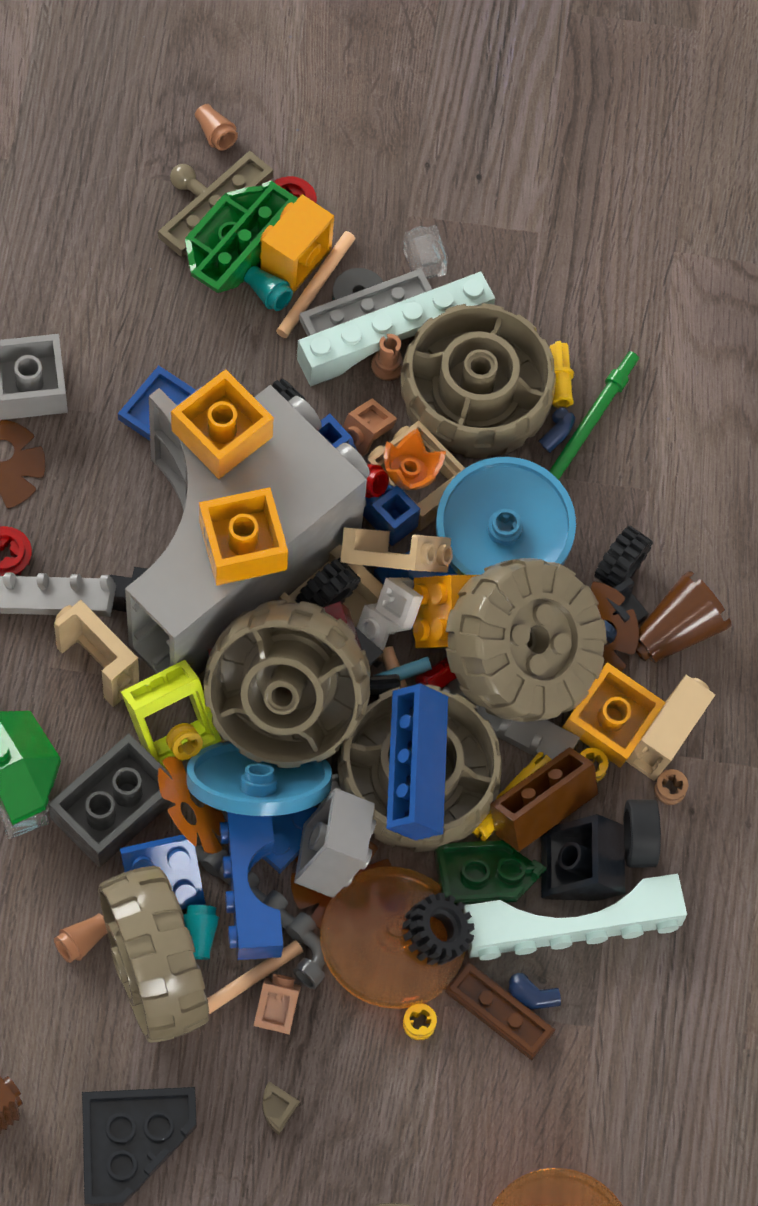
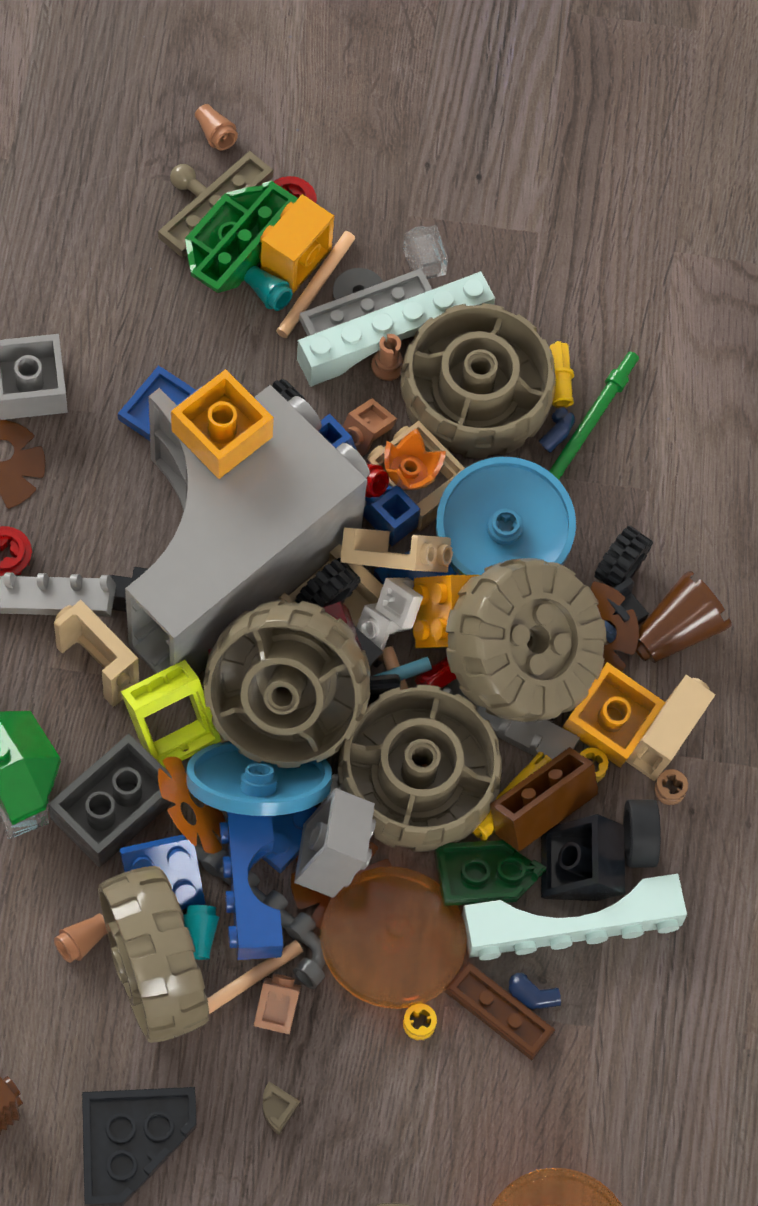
yellow bush [166,723,203,760] -> none
light orange brick [199,487,288,586] -> none
blue brick [386,683,448,841] -> none
black tyre [402,893,475,965] -> none

